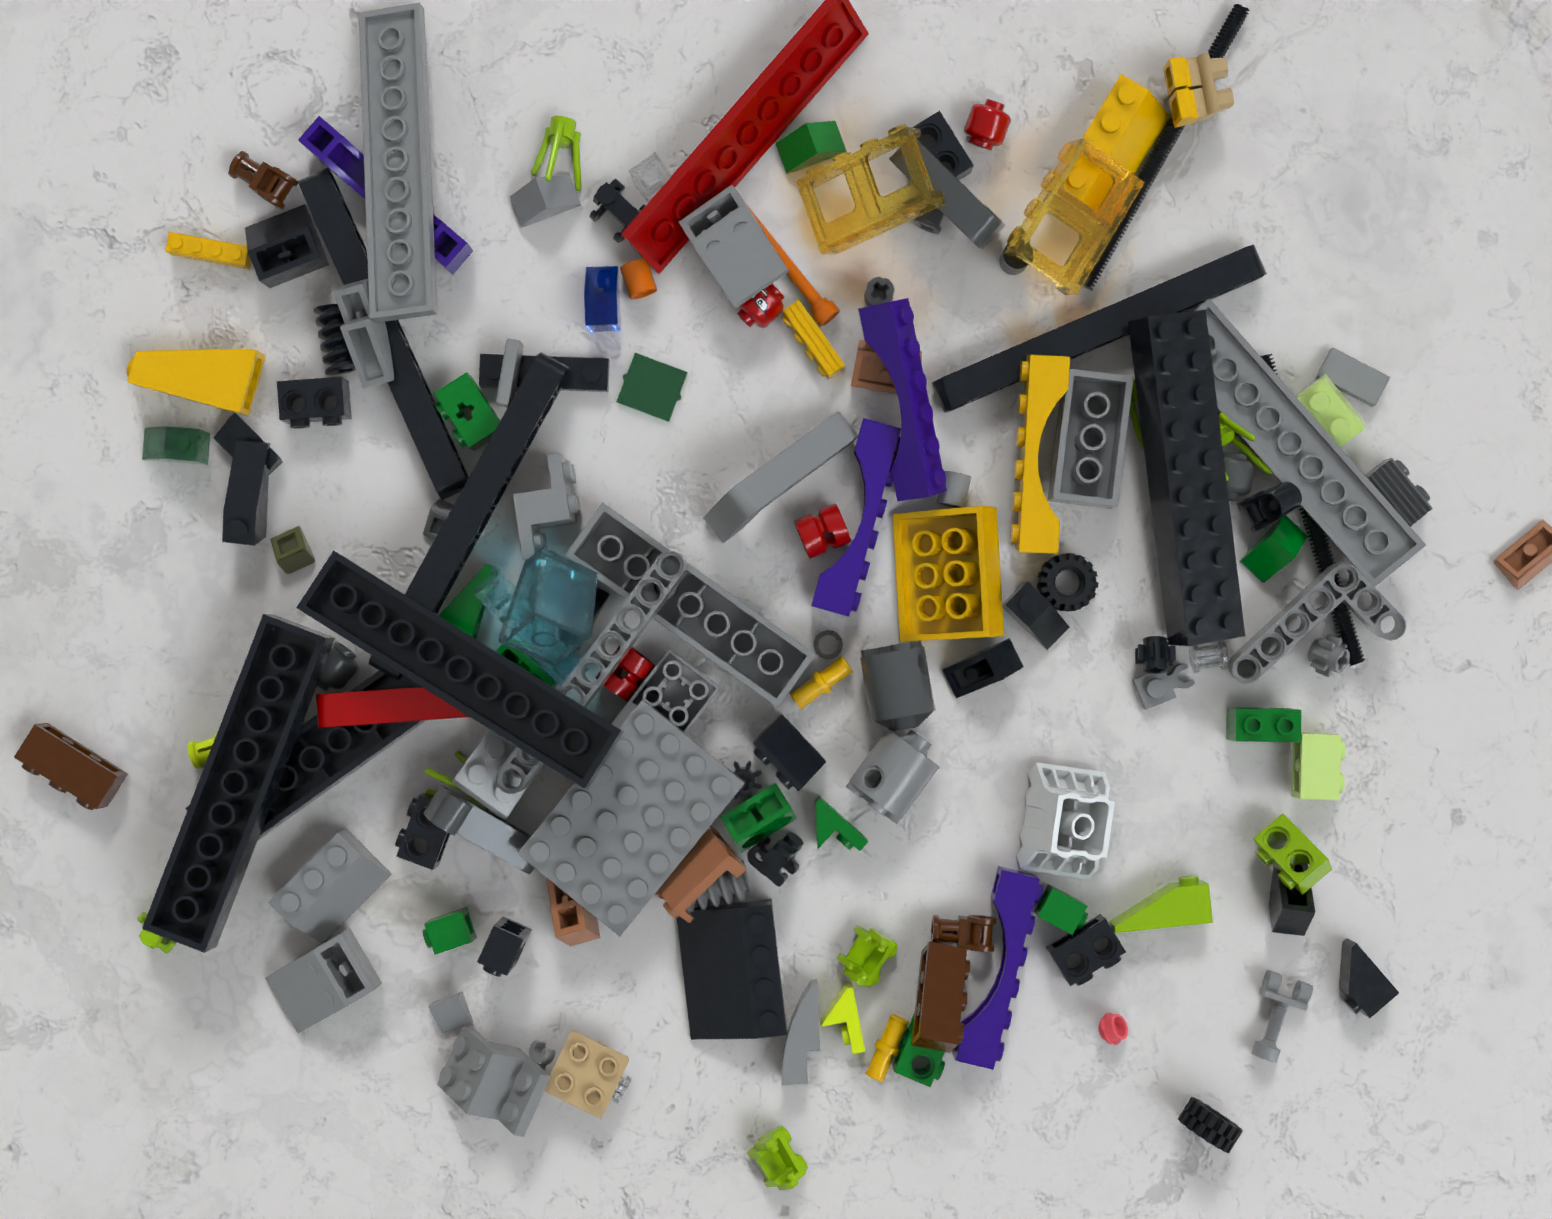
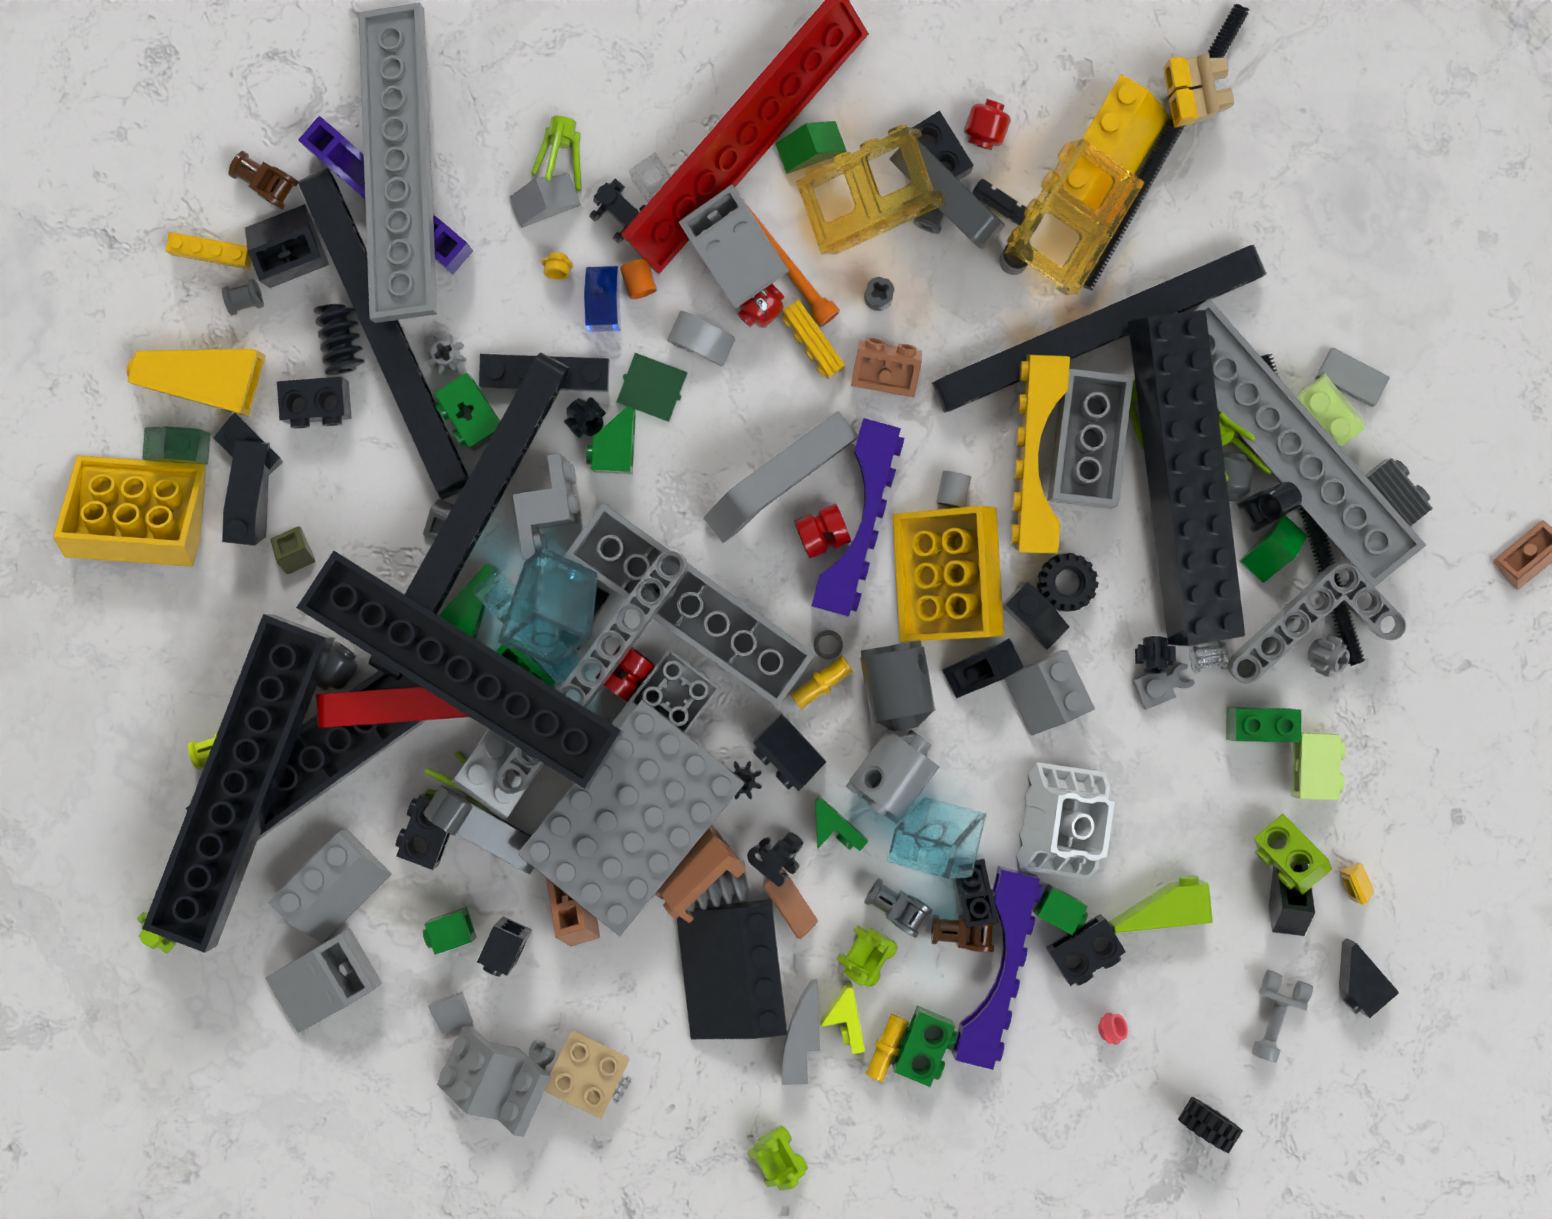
reddish brown brick [14,723,128,810] -> none
light grey slope [333,279,394,388] -> none
light grey tile [496,338,524,408] -> none
green brick [720,783,797,853] -> none
dark purple arch [858,298,947,502] -> none
reddish brown brick [911,941,970,1053] -> none
none -> yellow slope [53,455,206,567]
none -> dark grey bush [222,279,264,316]
none -> light grey gear [425,334,467,375]
none -> yellow plate [541,252,573,280]
none -> black gear [564,397,606,438]
none -> green slope [586,406,636,474]
none -> light grey panel [667,311,735,366]
none -> nougat slope [763,869,818,939]
none -> flat silver connector [864,878,933,938]
none -> clear light blue slope [887,797,987,879]
none -> black slope [952,859,999,928]
none -> black axle [972,179,1032,227]
none -> light grey slope [1005,650,1095,735]
none -> yellow slope [1340,863,1374,905]

